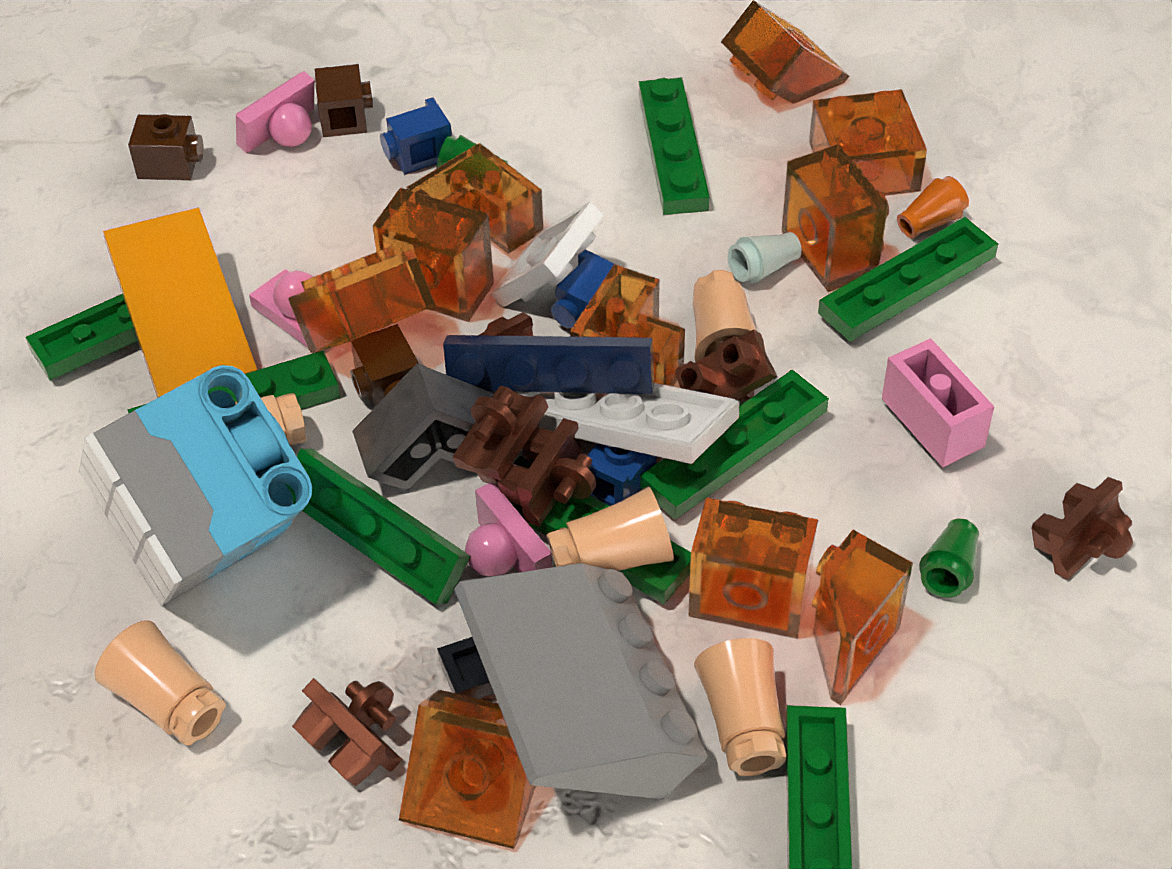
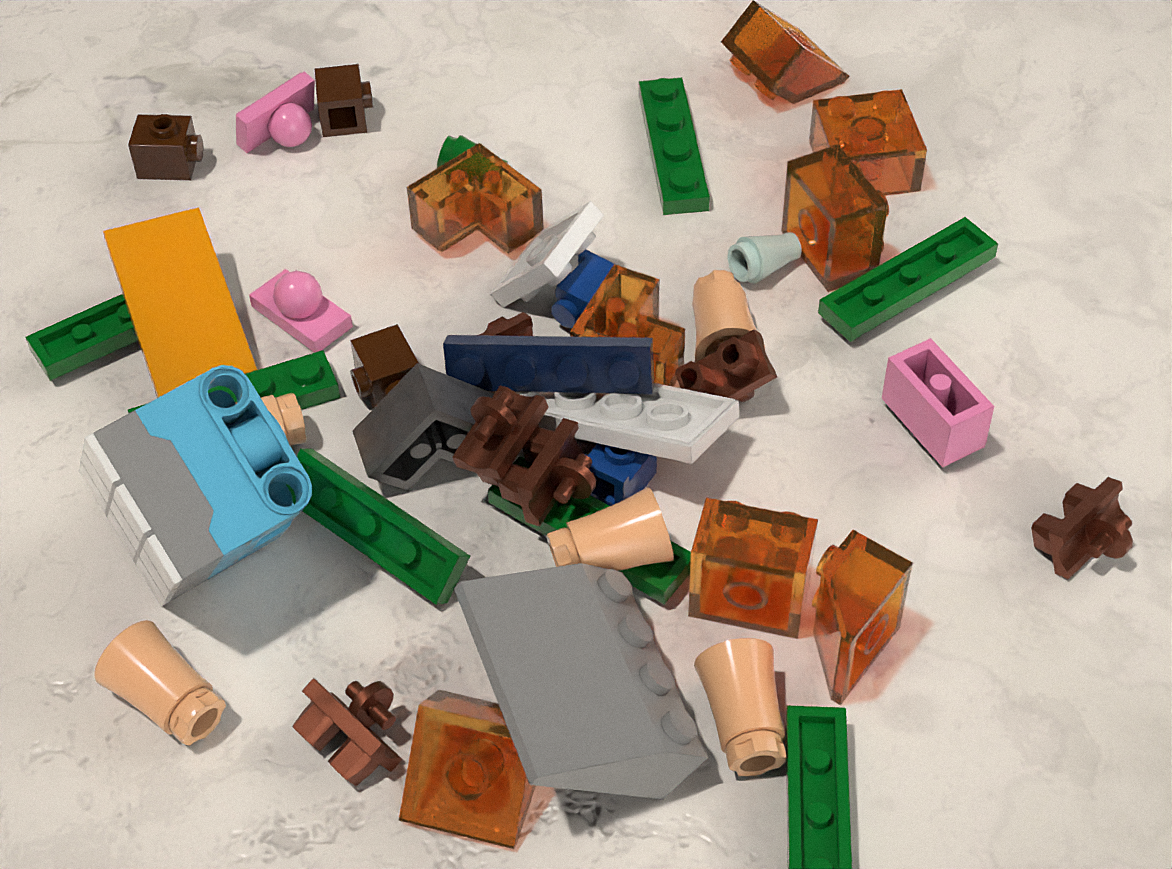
clear orange brick [288,246,436,353] -> none
clear orange brick [372,188,494,322] -> none
blue brick [380,97,452,175] -> none
black plate [437,637,494,706] -> none
bright pink tile [465,482,553,577] -> none
green plate [640,369,829,520] -> none
orange cone [897,176,969,239] -> none
green cone [919,518,979,598] -> none

